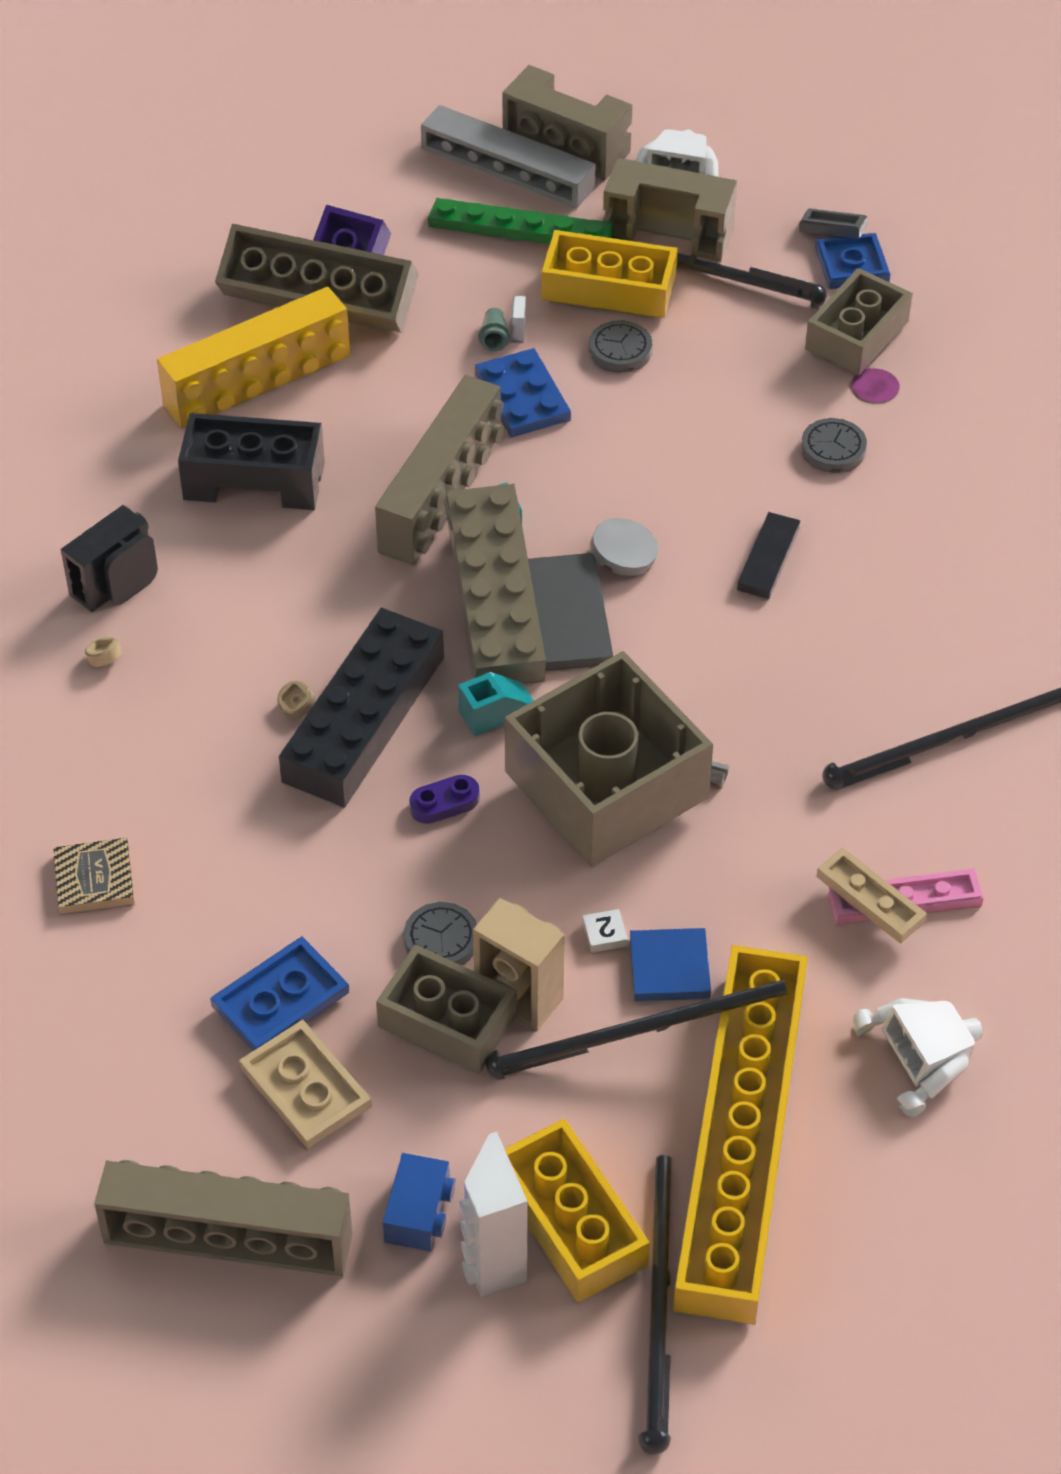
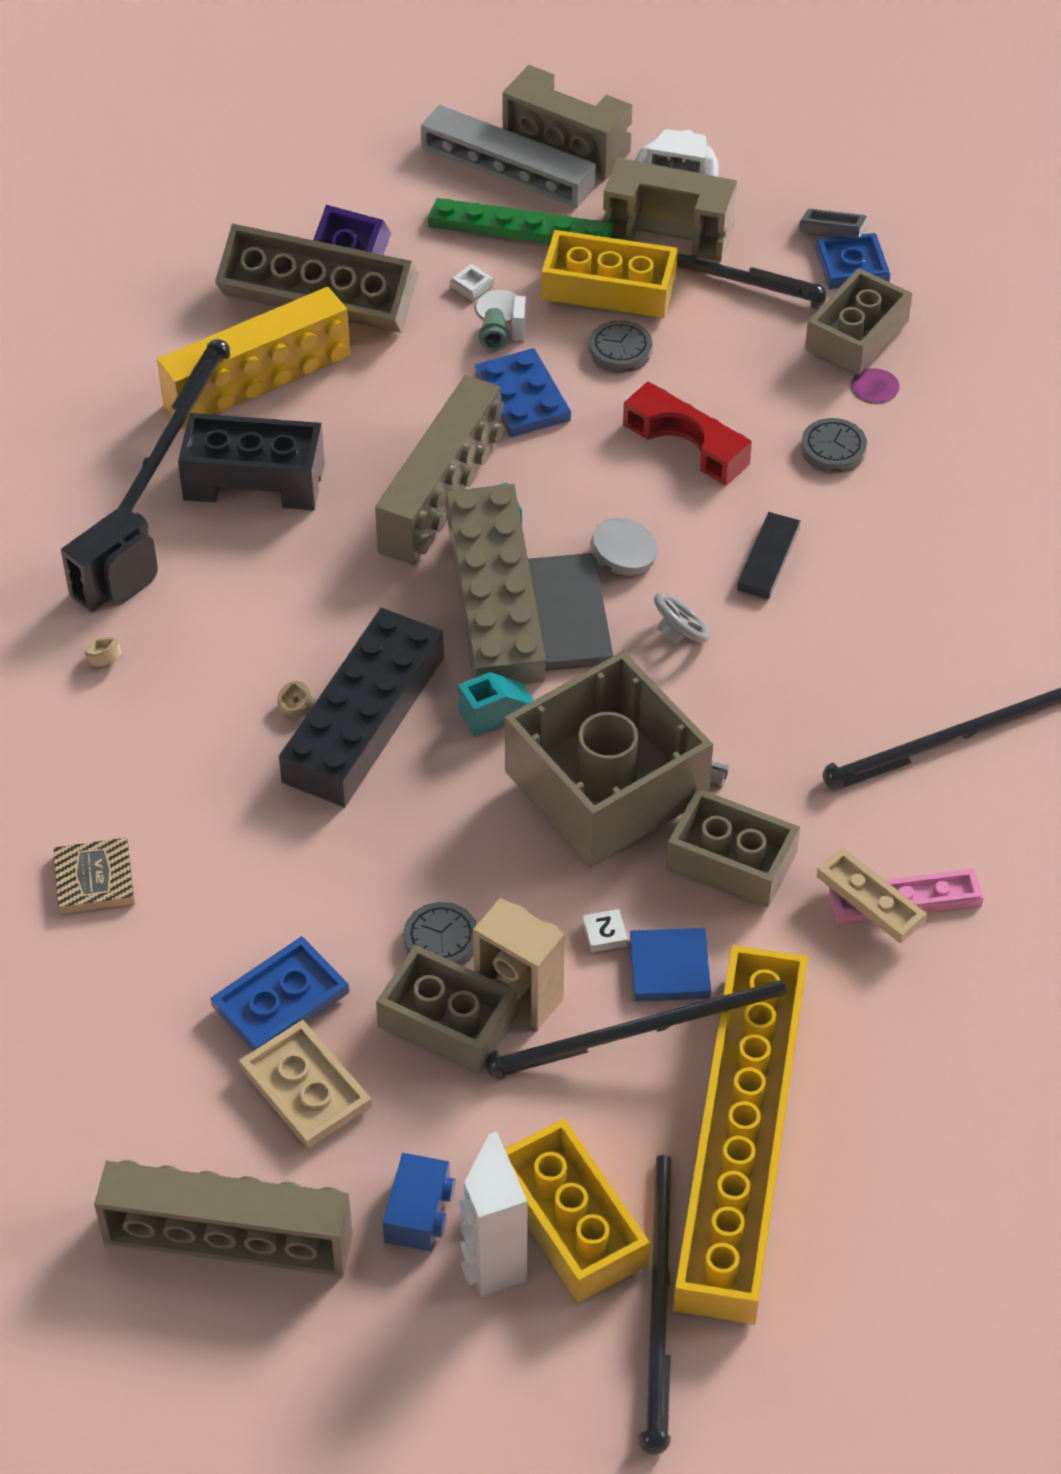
dark purple plate [409,775,480,824] -> none
white torso [853,998,983,1118] -> none
none -> black bar [118,339,231,511]
none -> white tile [450,264,494,302]
none -> white sticker [476,290,518,322]
none -> red arch [623,381,752,486]
none -> light grey piece [654,593,710,644]
none -> dark tan brick [666,788,800,908]

